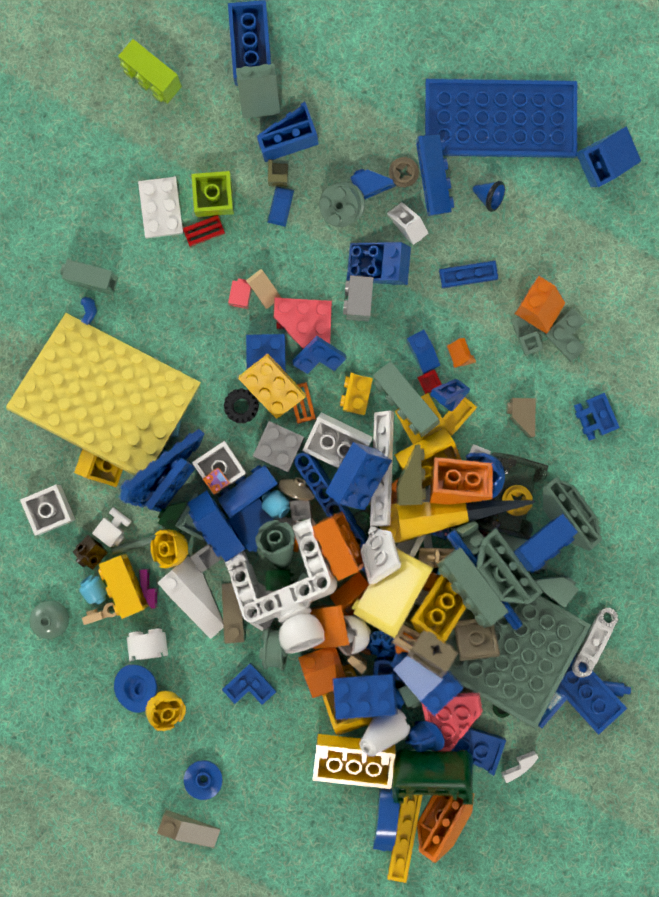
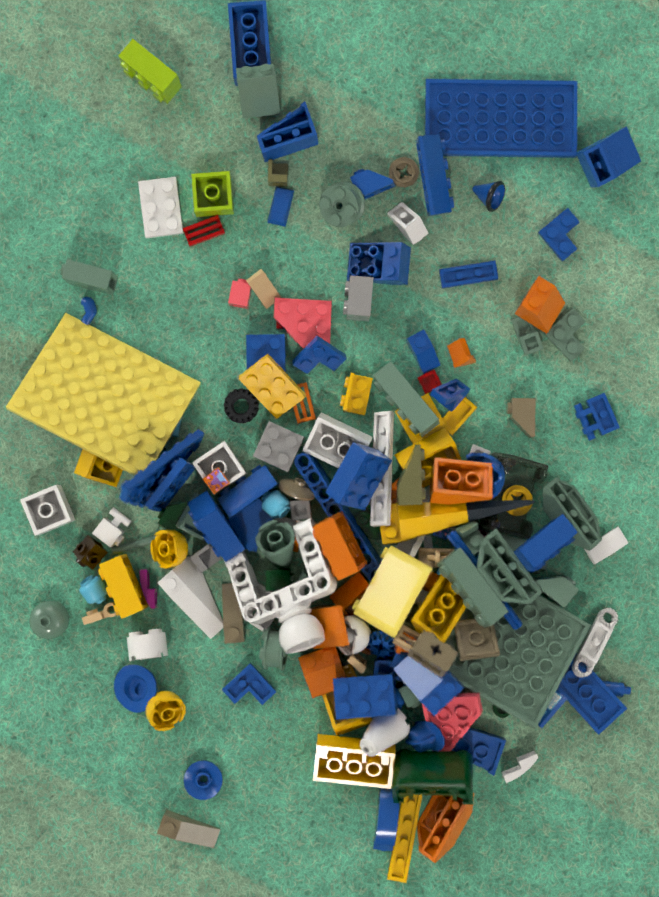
white tile [360,526,401,584] -> none
none -> blue plate [538,208,580,262]
none -> white slope [584,527,628,564]

